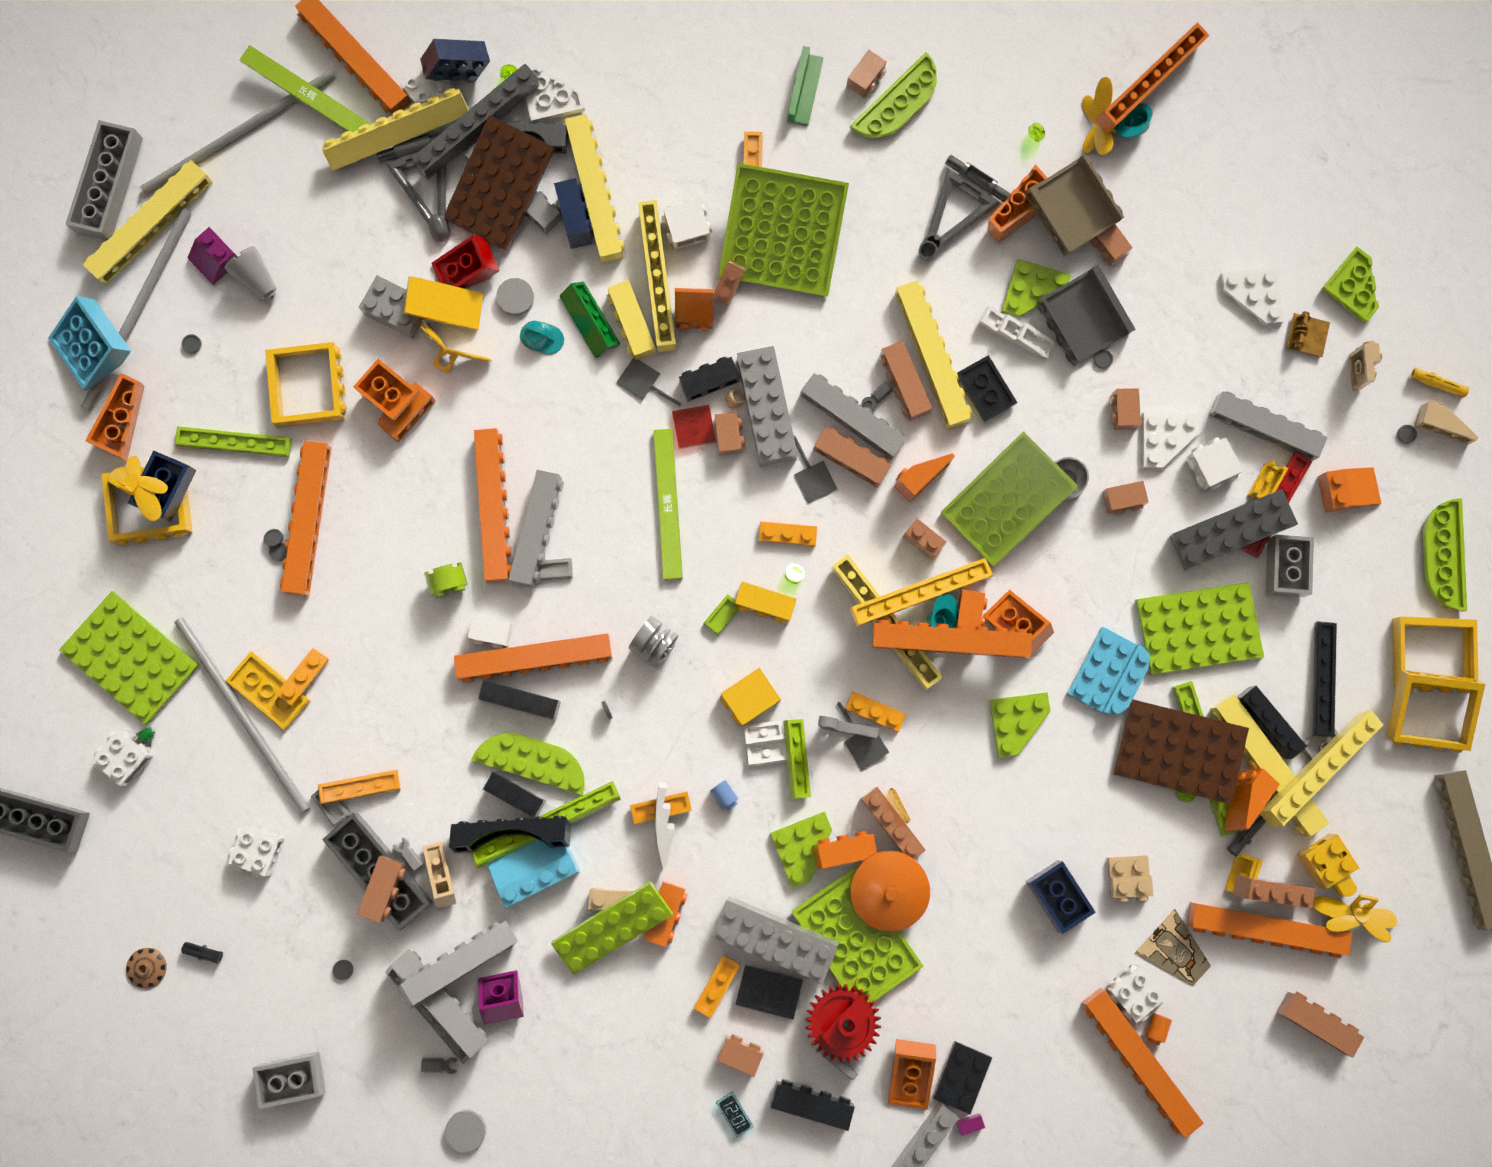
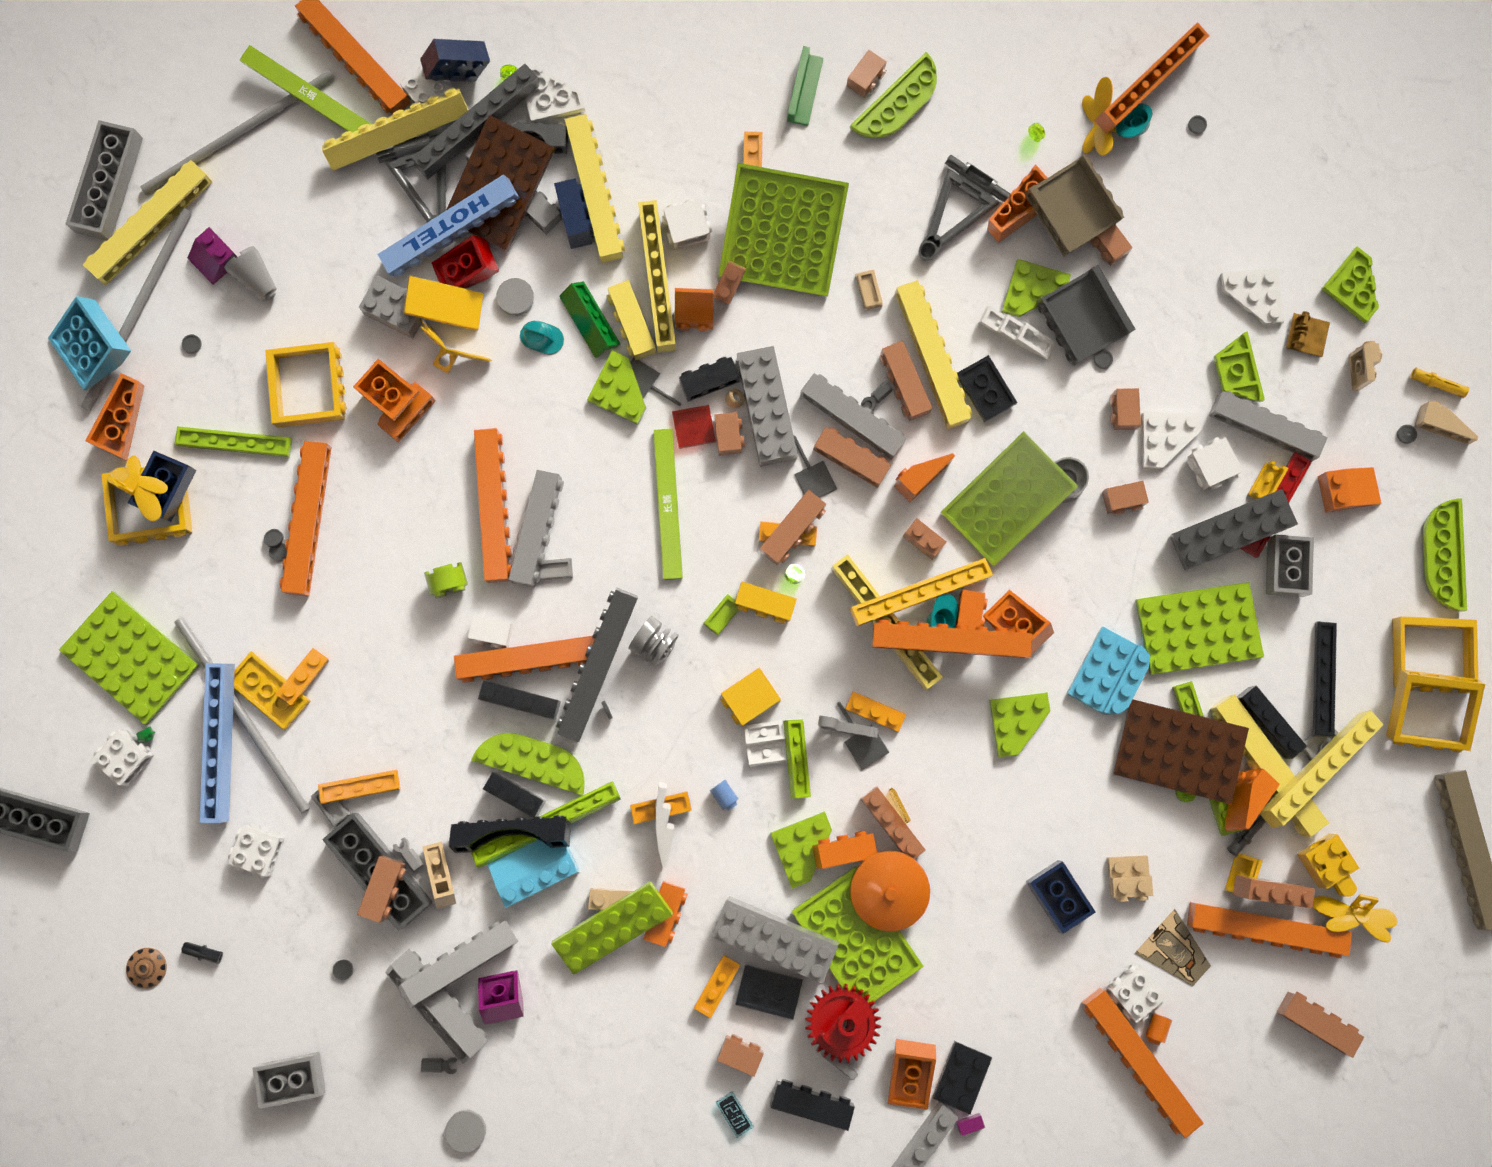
none -> light blue brick [200,663,235,823]
none -> light blue brick [377,175,519,277]
none -> dark grey brick [556,587,638,742]
none -> lime plate [587,351,646,425]
none -> nougat brick [759,489,826,565]
none -> tan tile [855,269,883,310]
none -> dark grey piece [1188,115,1207,134]
none -> lime wing [1214,331,1265,402]

